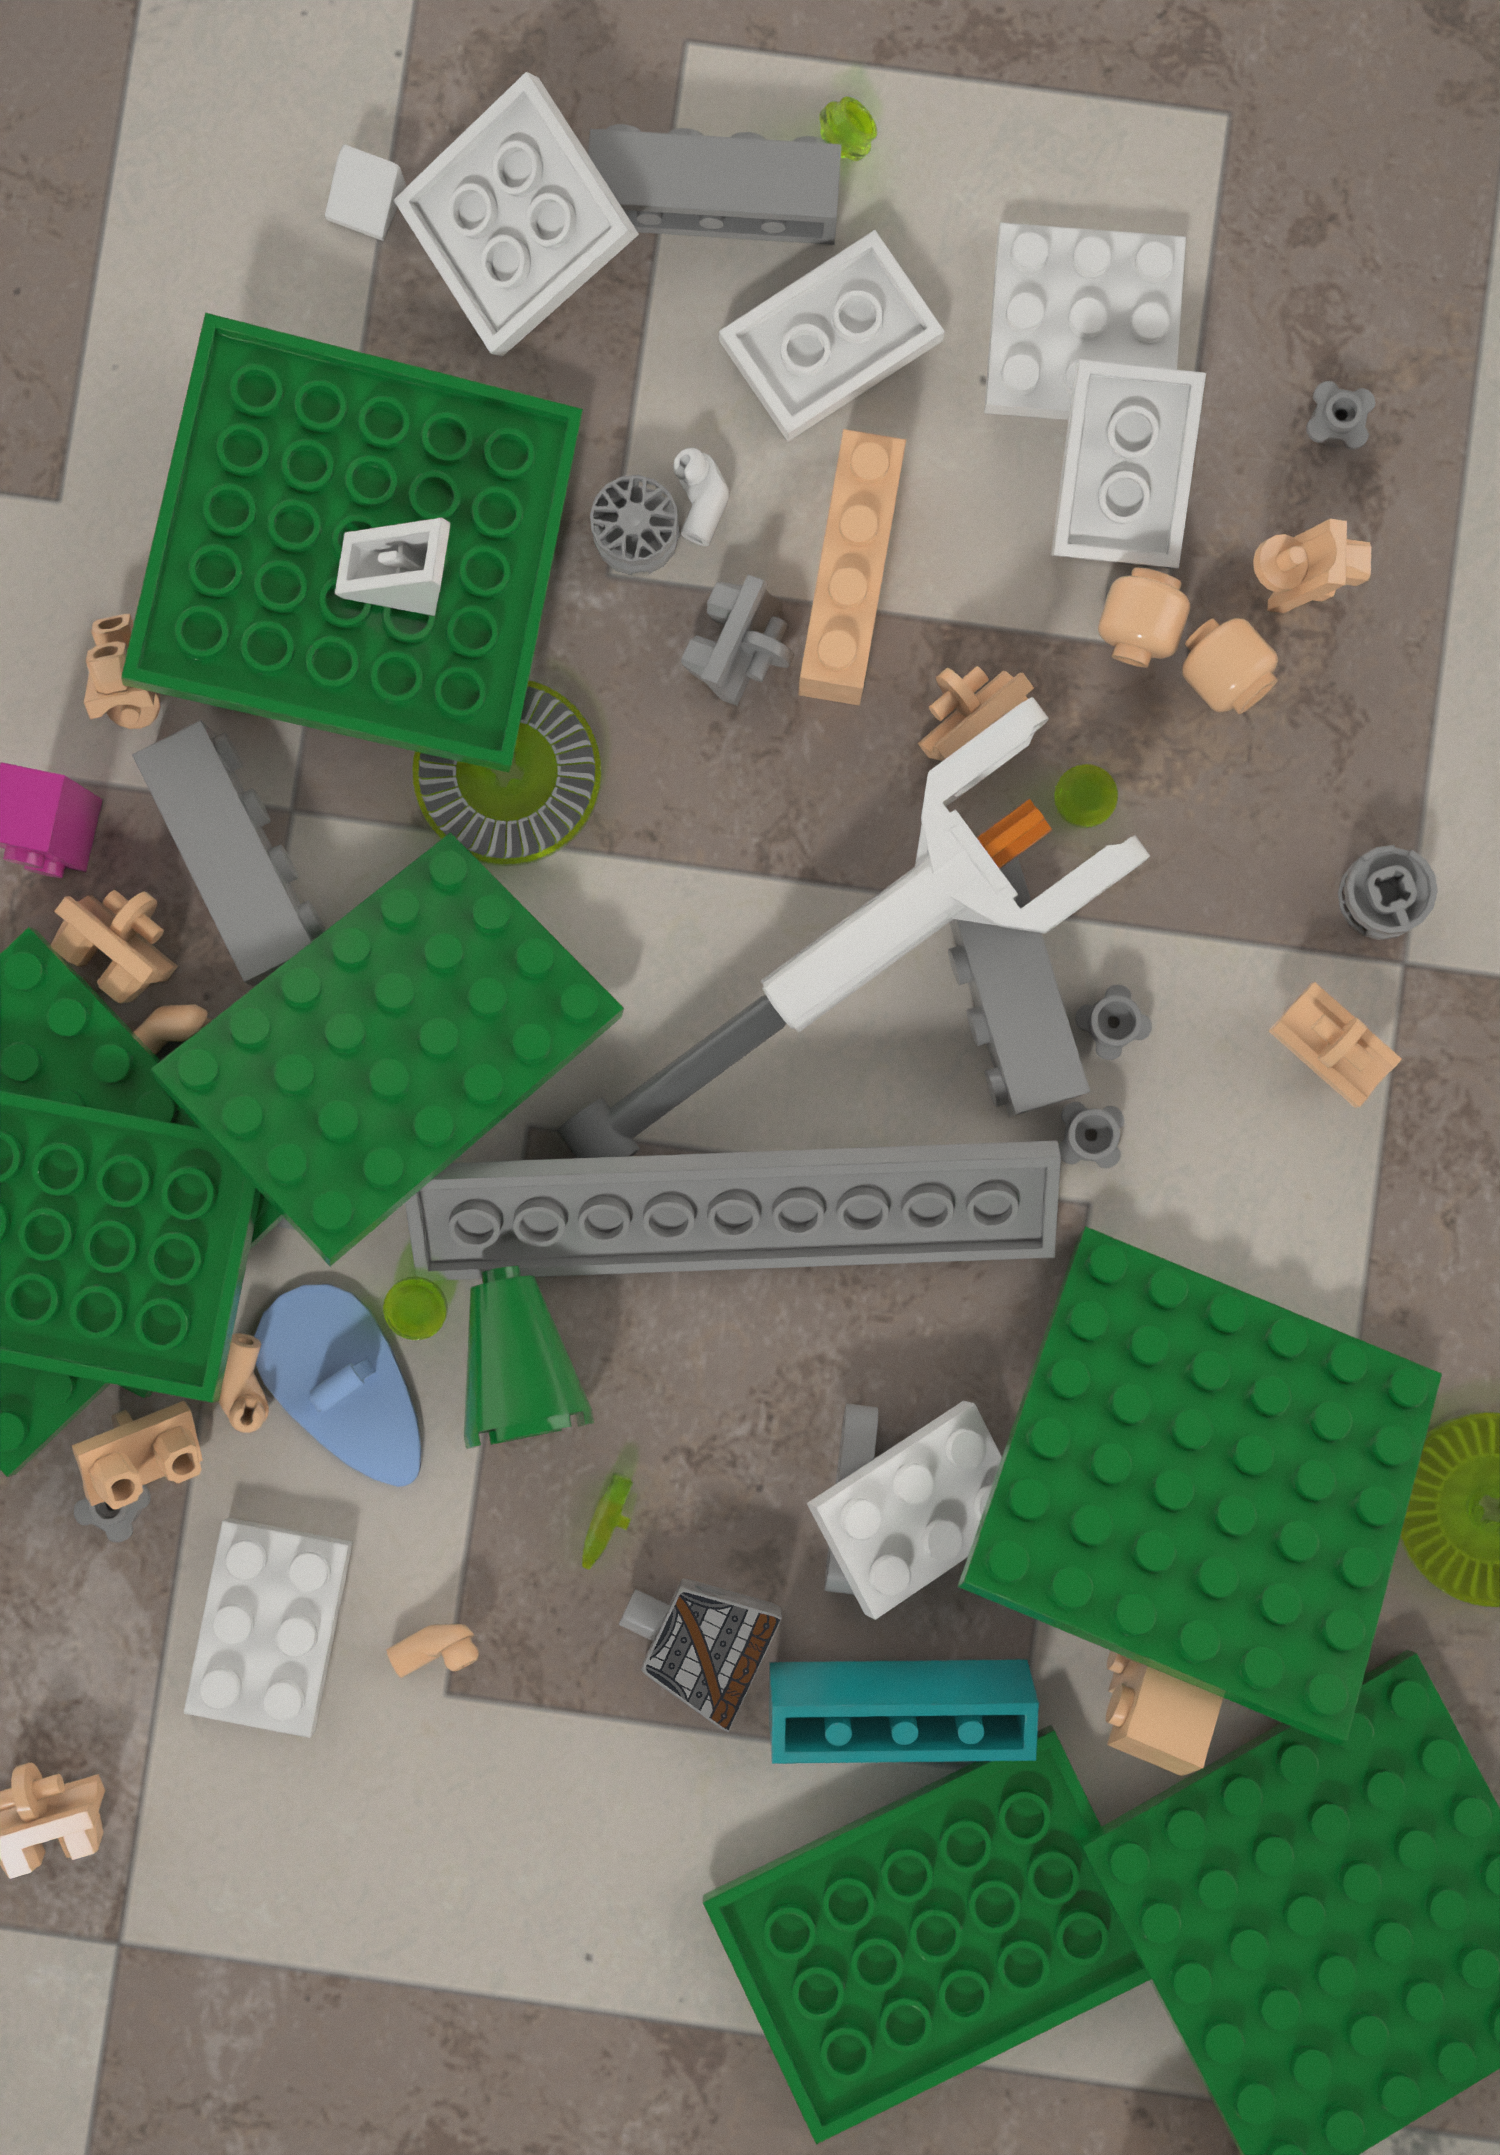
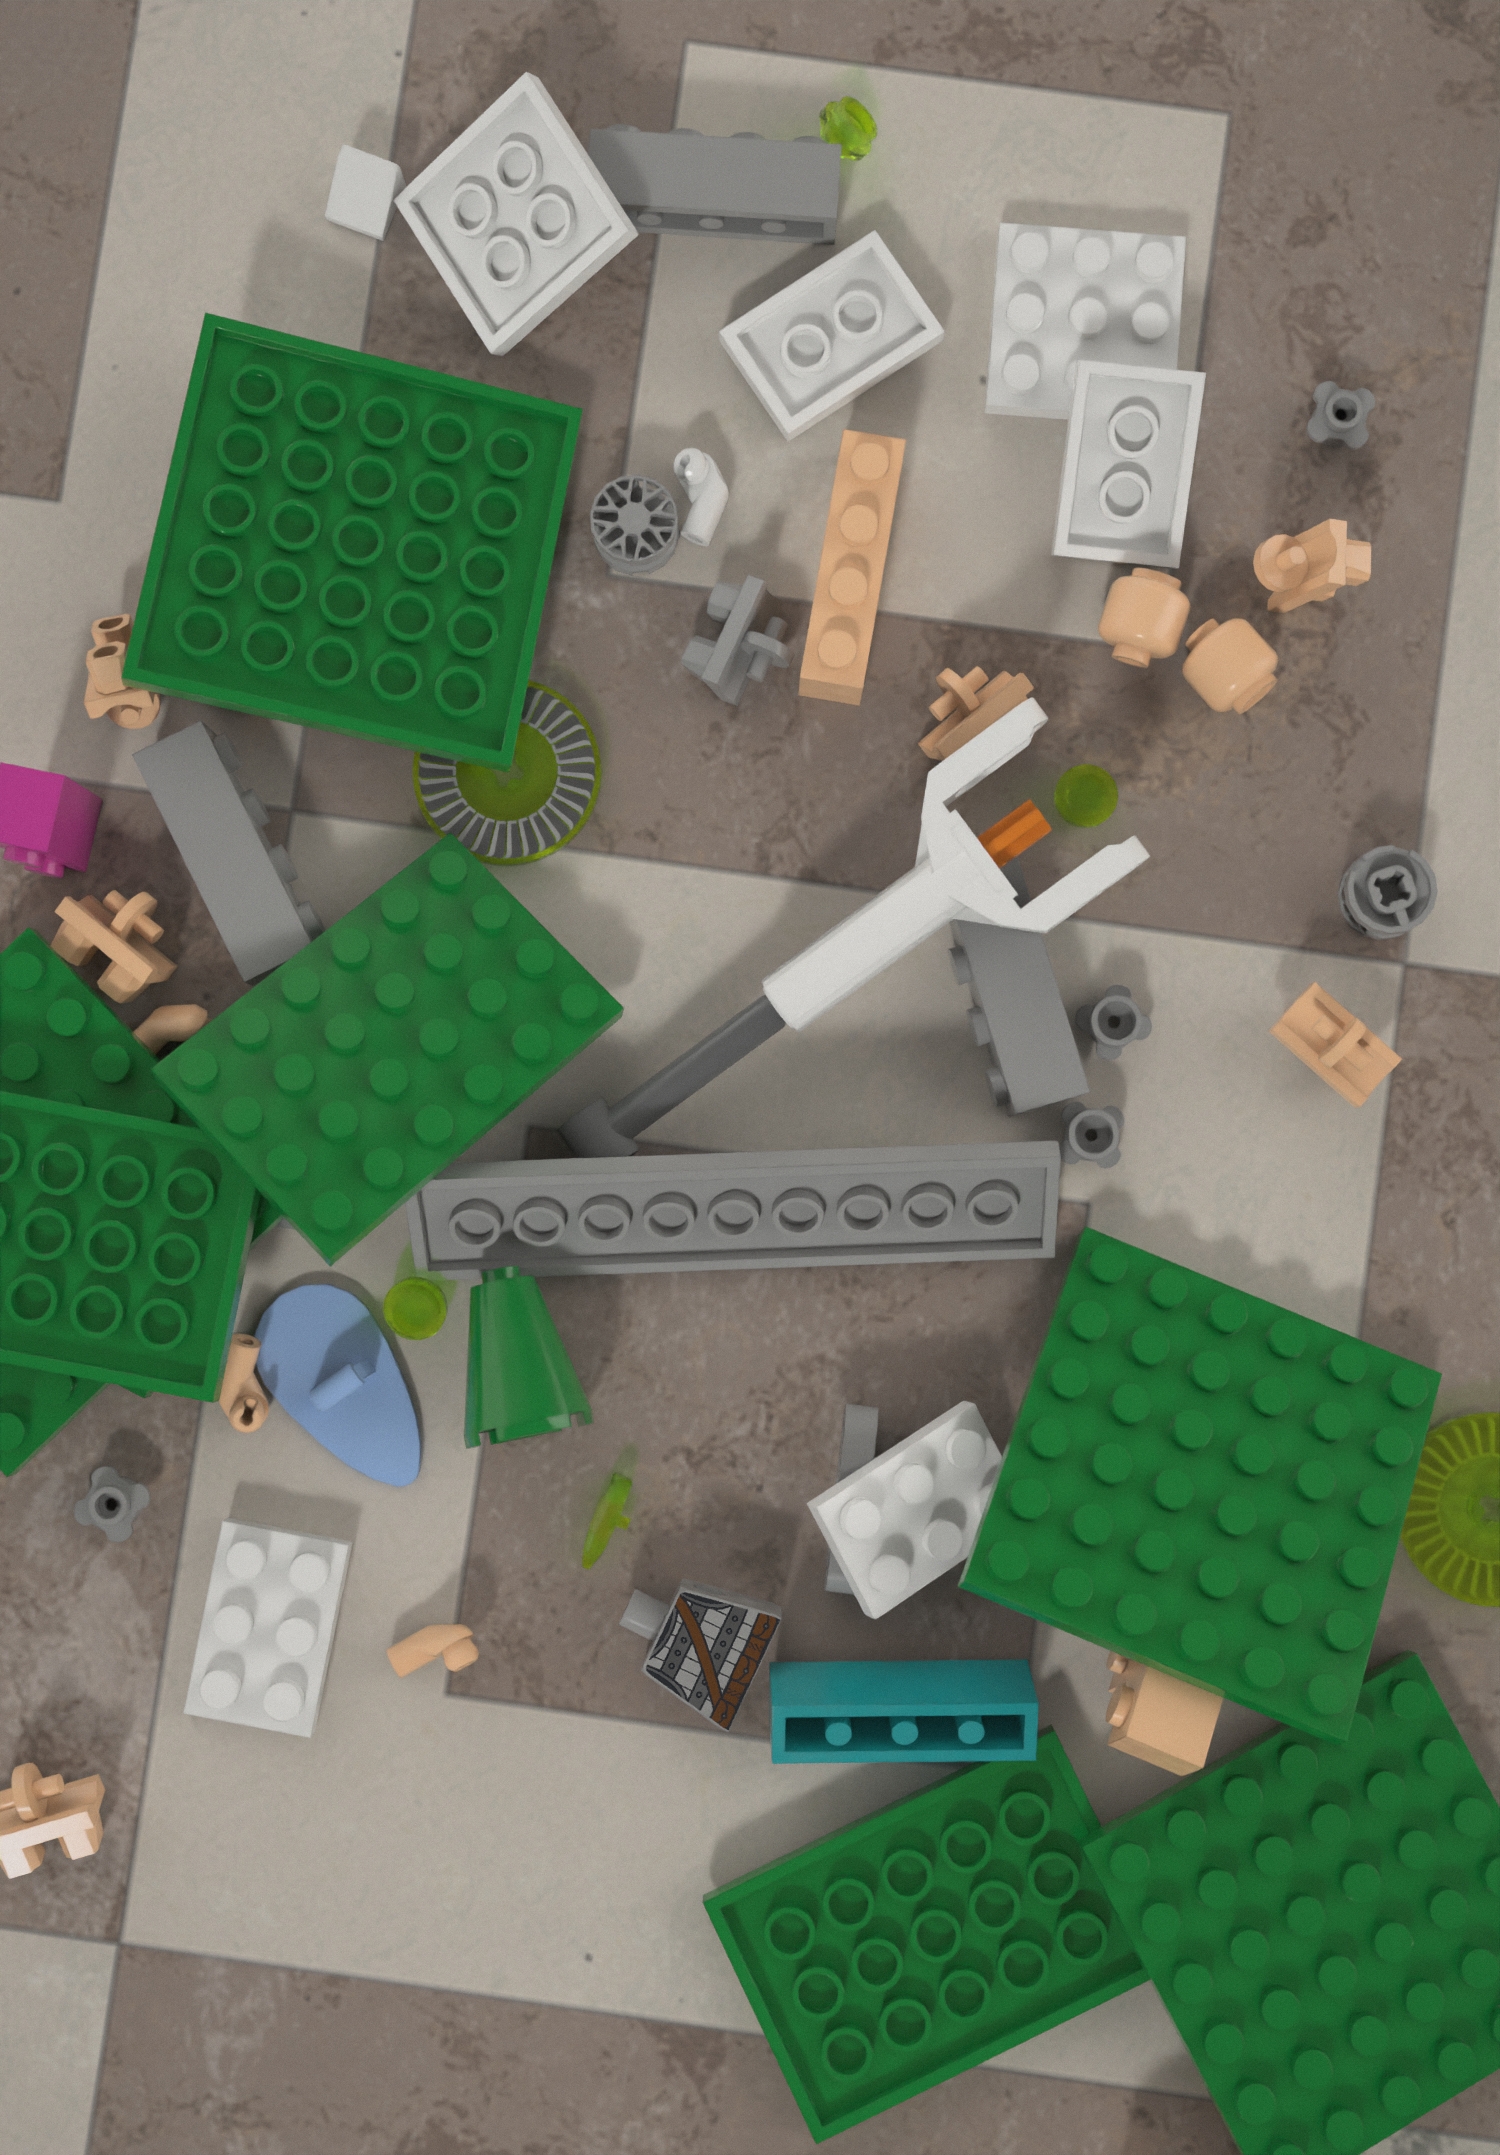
light nougat hips [72,1401,203,1510] -> none
white slope [335,518,450,616] -> none

